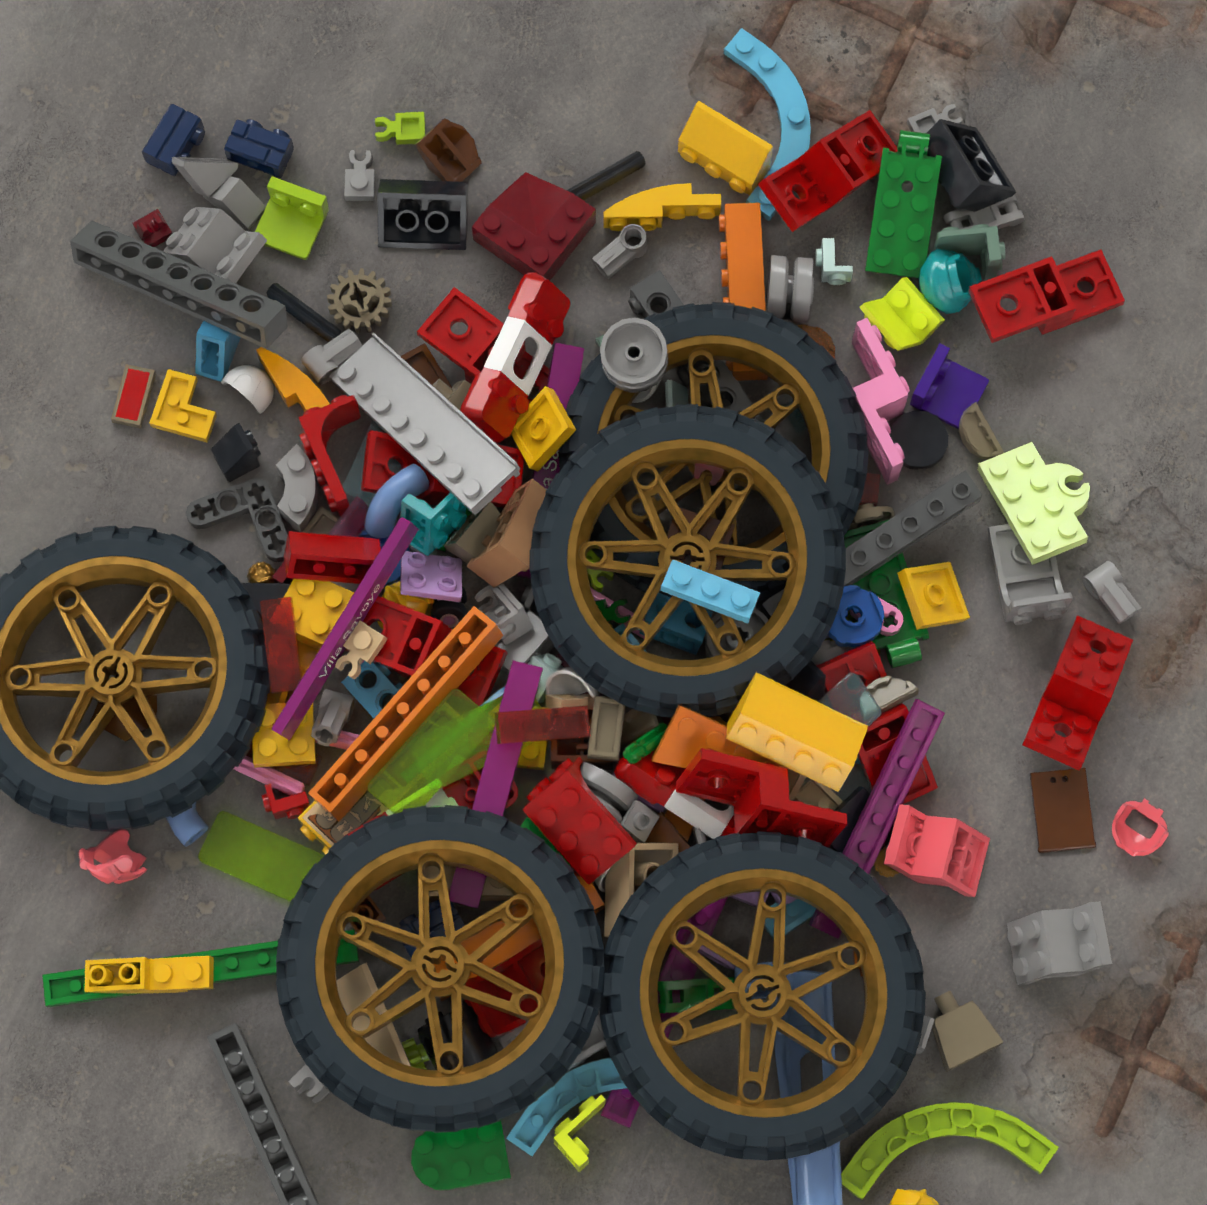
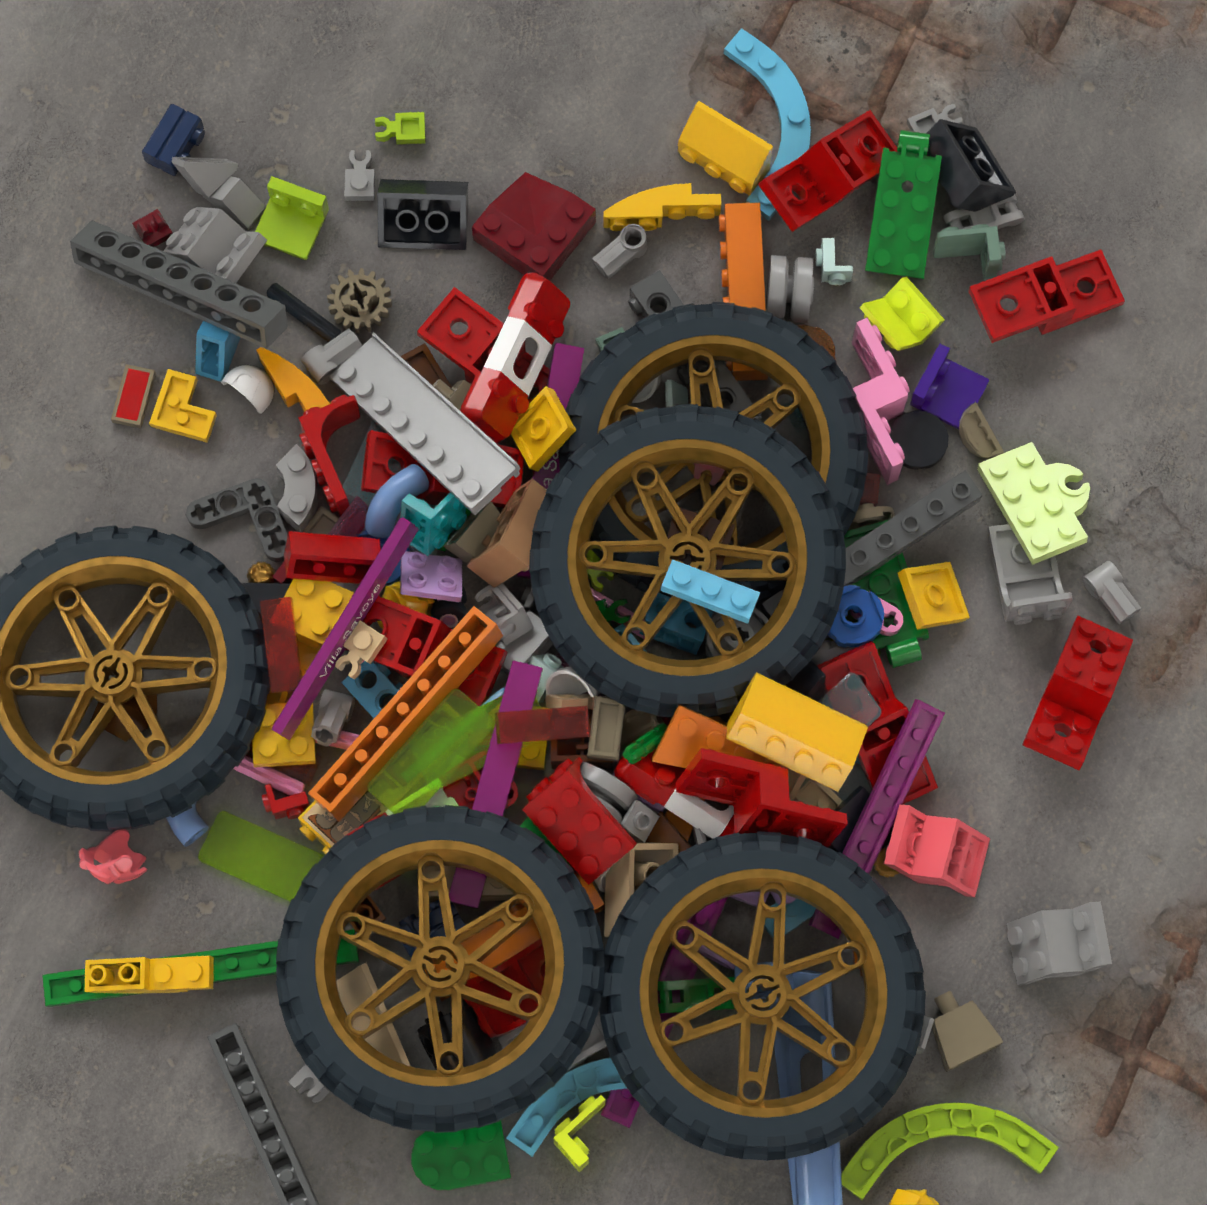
black slope [211,423,261,483] -> none
dark blue brick [224,119,294,178] -> none
lime plate [401,1038,430,1070] -> none
reddish brown slope [415,118,482,182] -> none
black axle [567,151,645,201] -> none
light grey wheel [600,317,668,393] -> none
plate [861,676,919,722] -> none
teal helmet [919,249,981,314] -> none
reddish brown container [1030,768,1096,853] -> none
coral helmet [1112,798,1169,857] -> none

